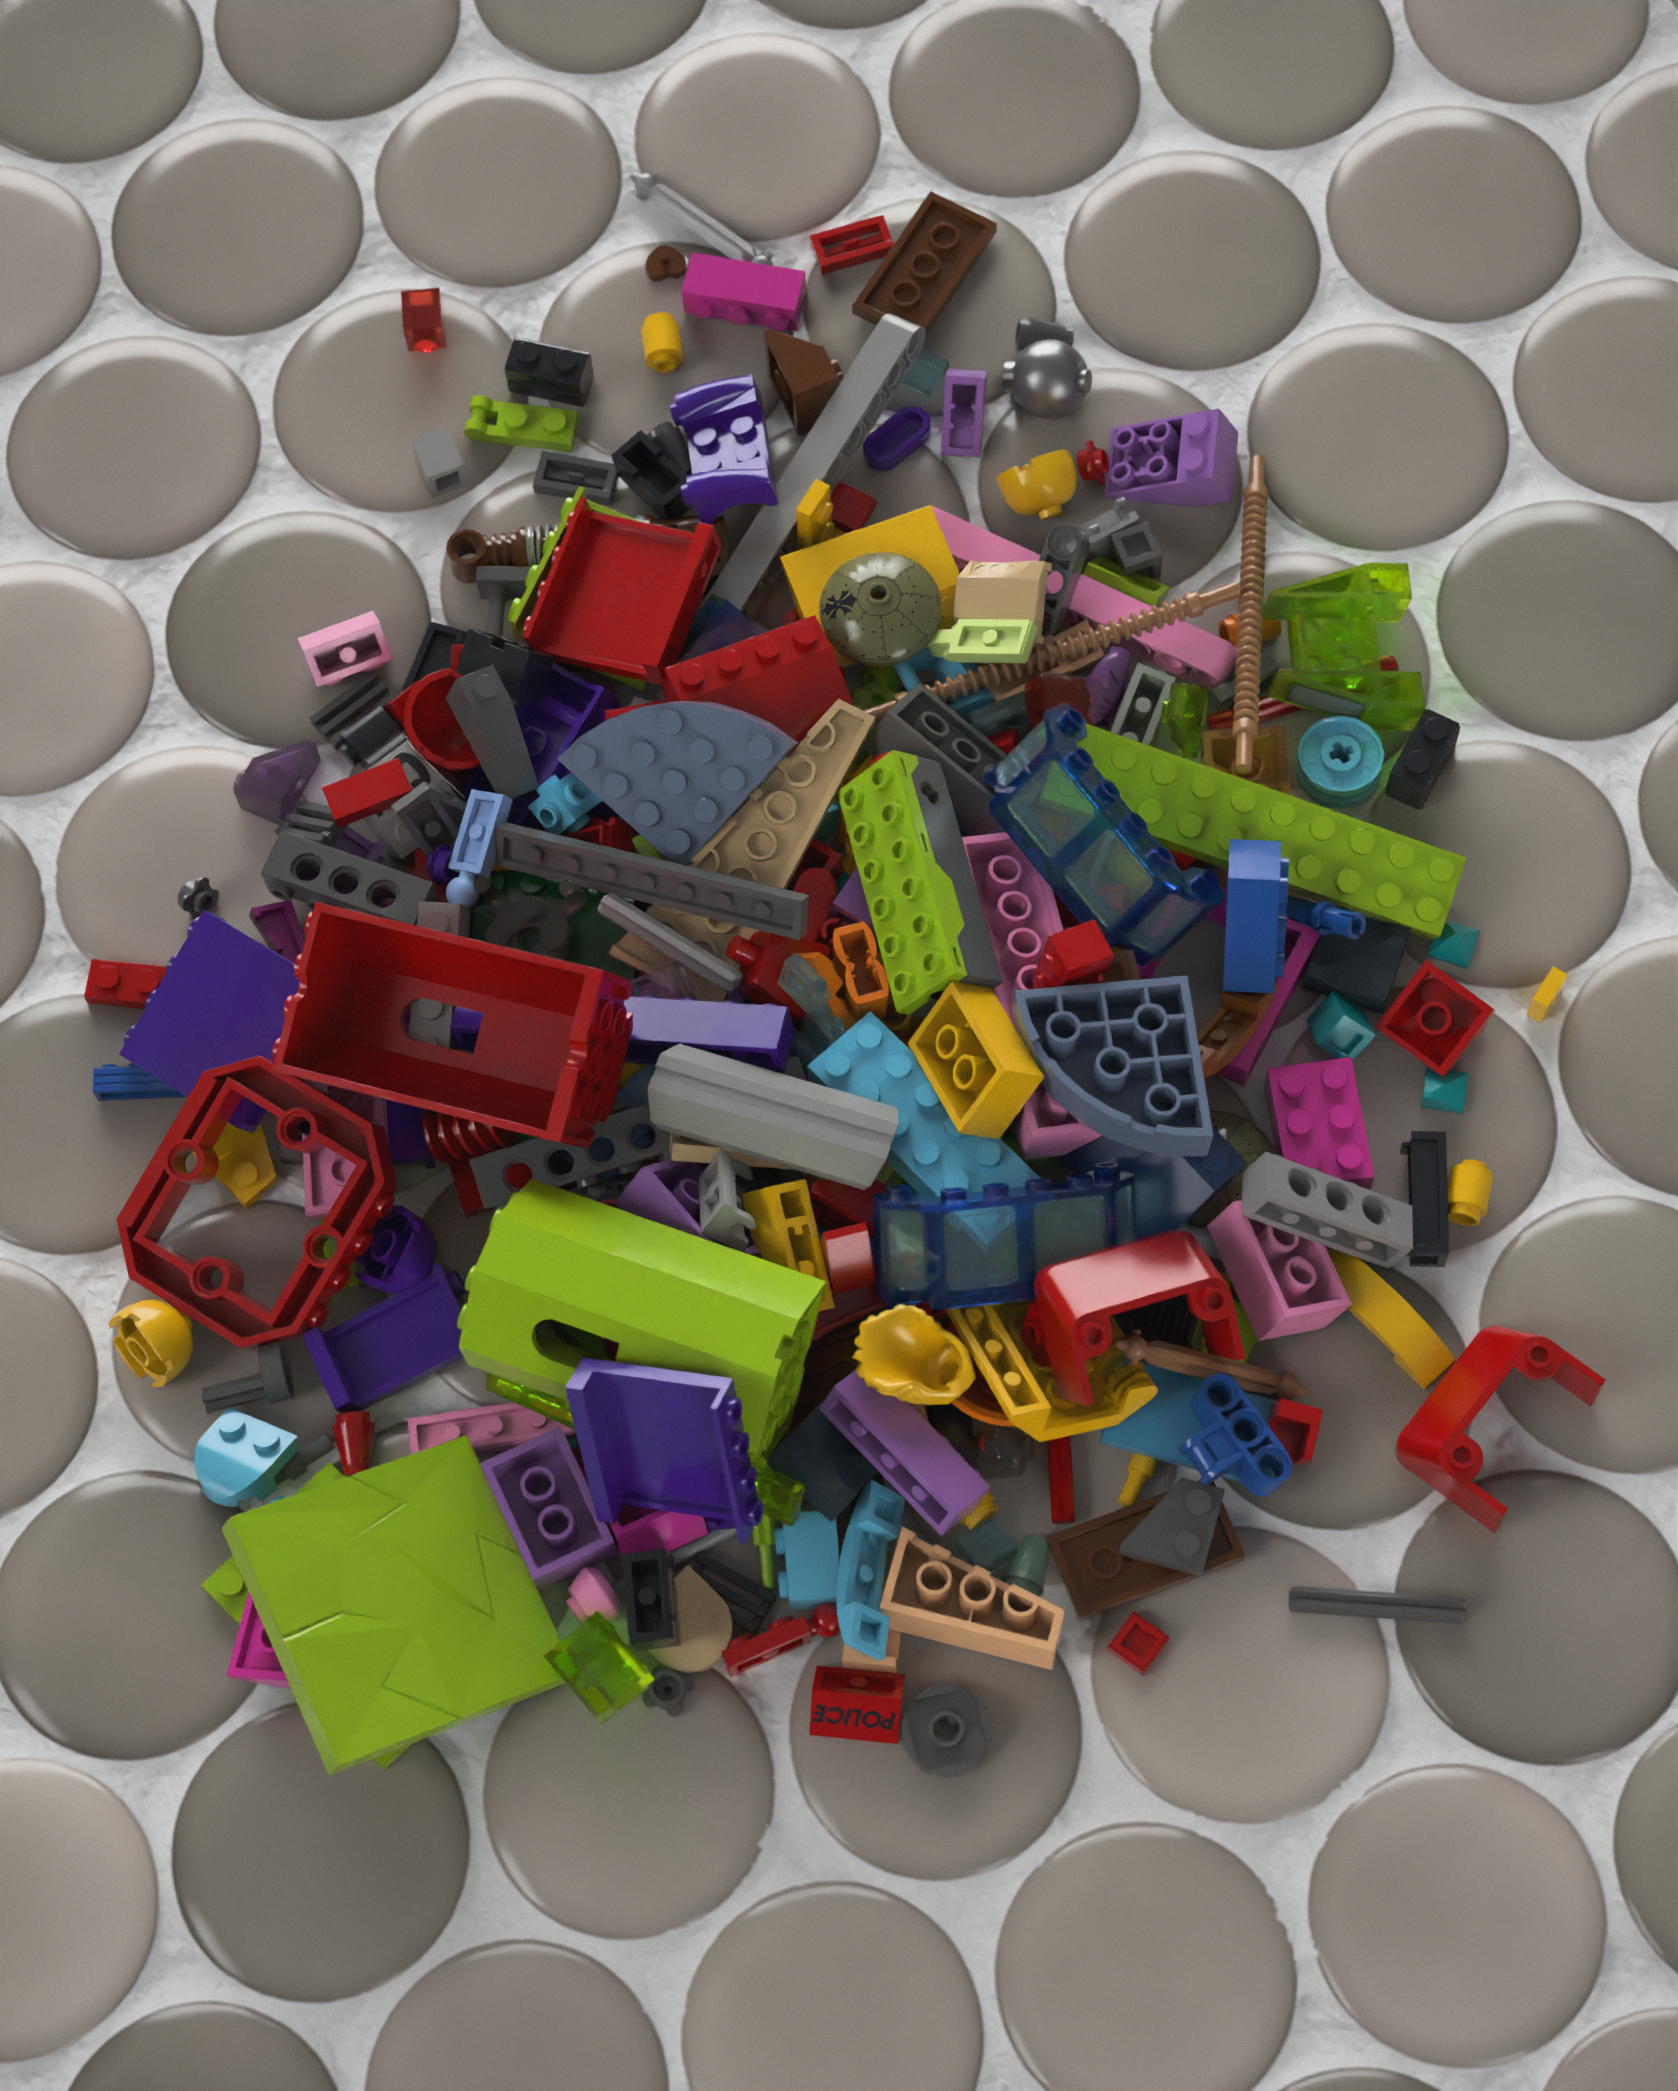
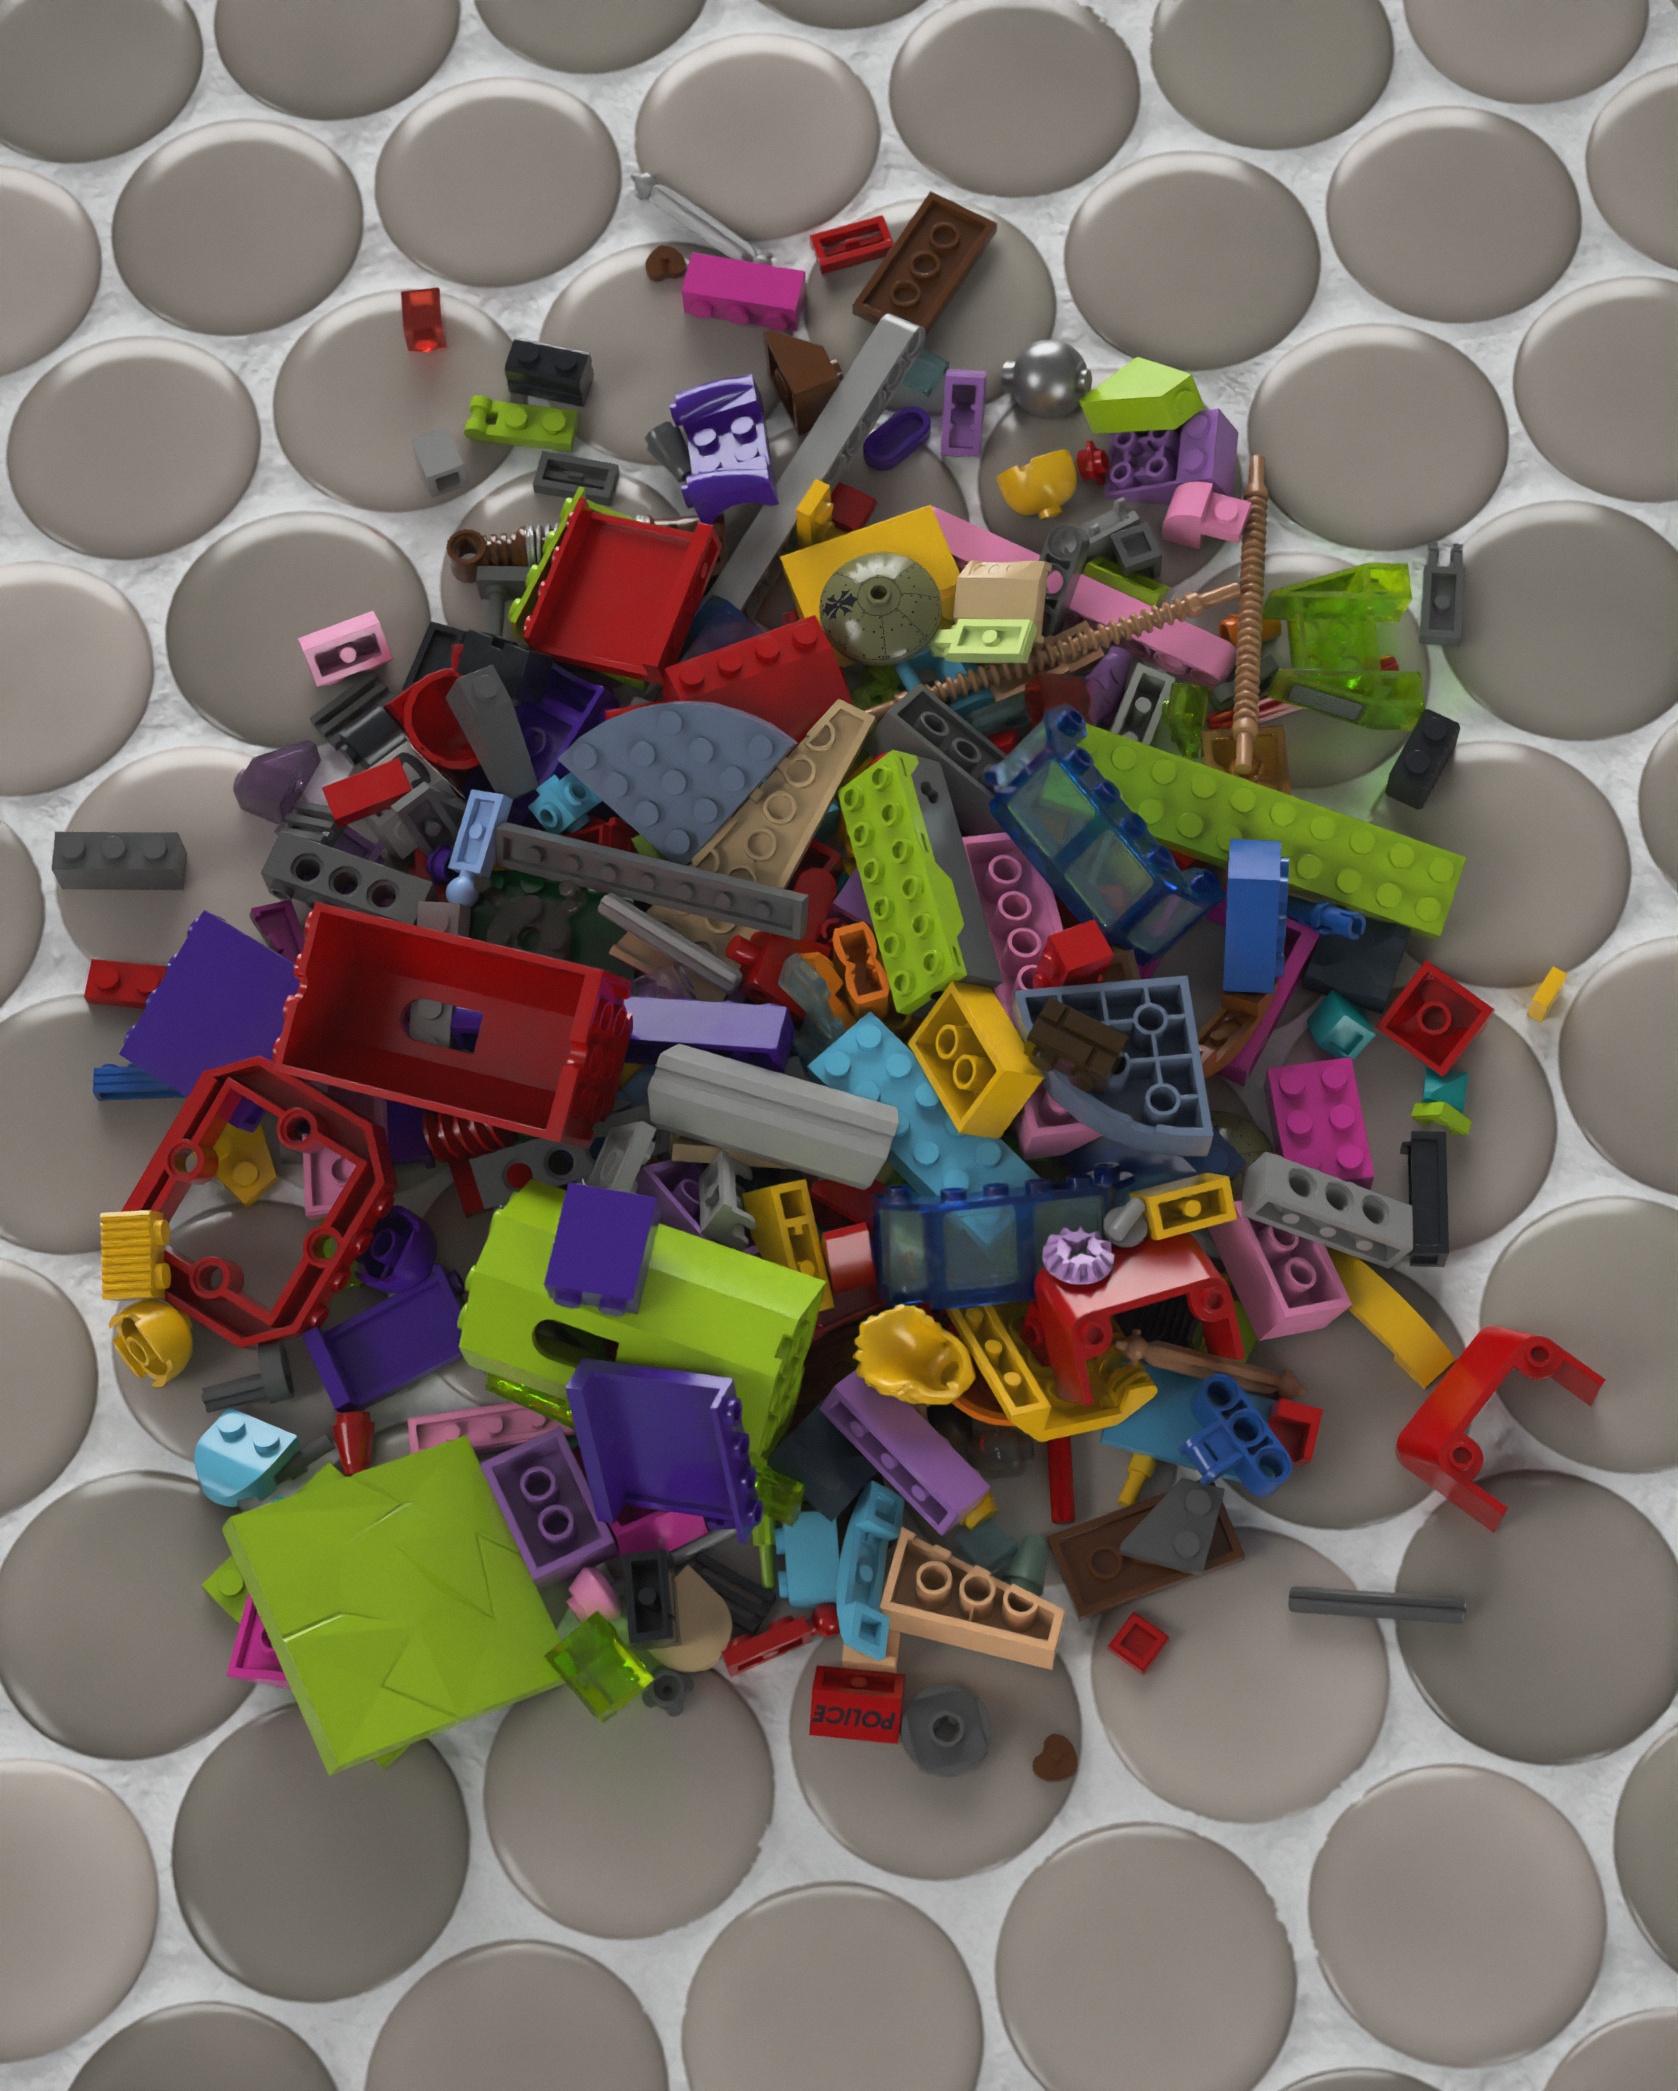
dark grey plate [177,876,219,922] -> none
black brick [611,430,691,519] -> none
yellow brick [641,312,684,373] -> none
dark grey cone [1015,316,1074,351] -> none
medium azure wheel [1296,715,1384,809] -> none
teal slope [1428,920,1480,969] -> none
yellow brick [1447,1159,1494,1226] -> none
none -> dark grey brick [51,832,187,890]
none -> yellow brick [100,1210,171,1301]
none -> dark purple brick [544,1182,661,1317]
none -> light grey plate [586,1121,657,1194]
none -> dark brown brick [1024,997,1129,1093]
none -> reddish brown piece [1032,1734,1078,1782]
none -> lavender gear [1042,1226,1114,1284]
none -> lime slope [1079,357,1205,434]
none -> light grey plate [1103,1197,1148,1247]
none -> yellow brick [1129,1172,1237,1240]
none -> bright pink brick [1162,482,1251,550]
none -> lime tile [1410,1101,1472,1136]
none -> dark grey hinge [1419,542,1465,647]

